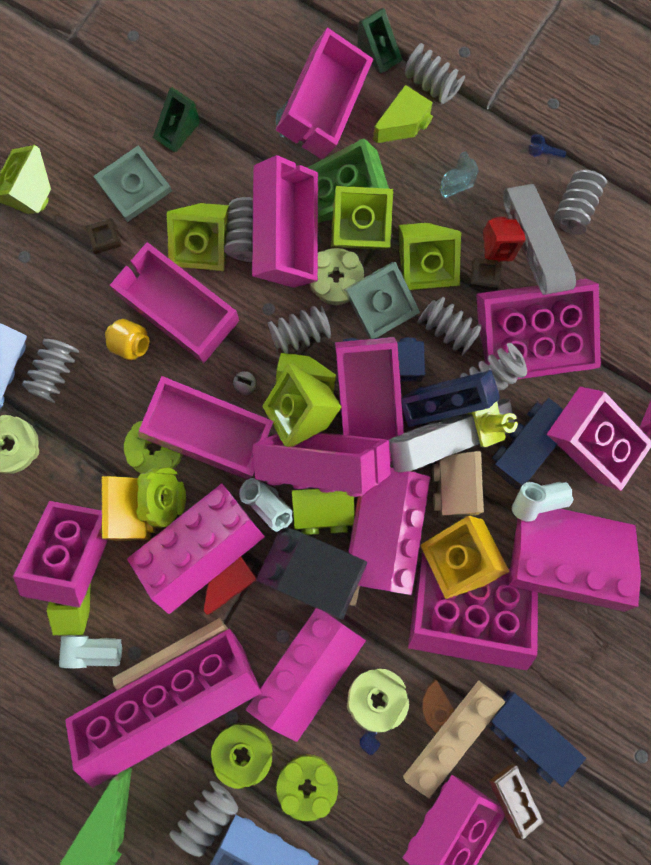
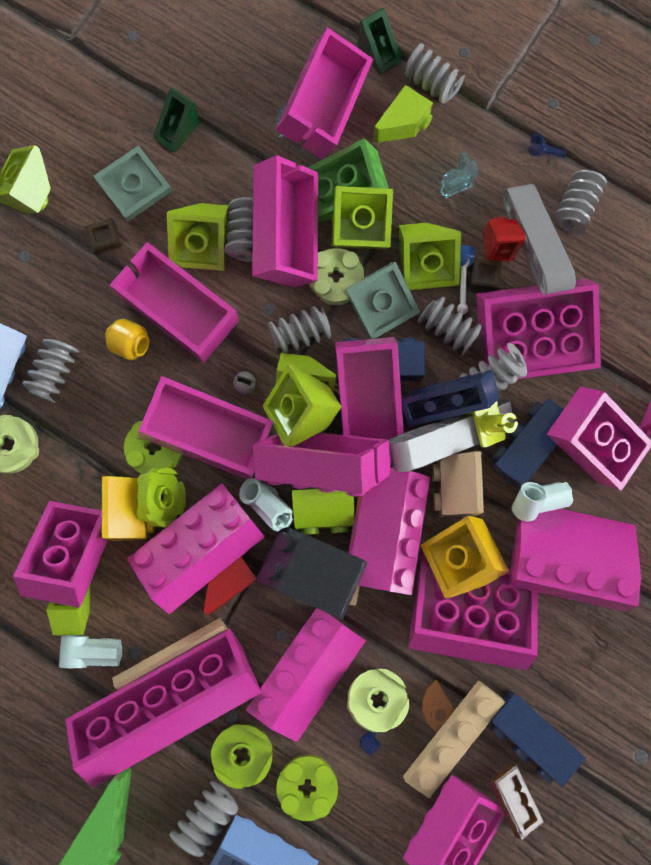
none -> hinge [457,245,475,314]

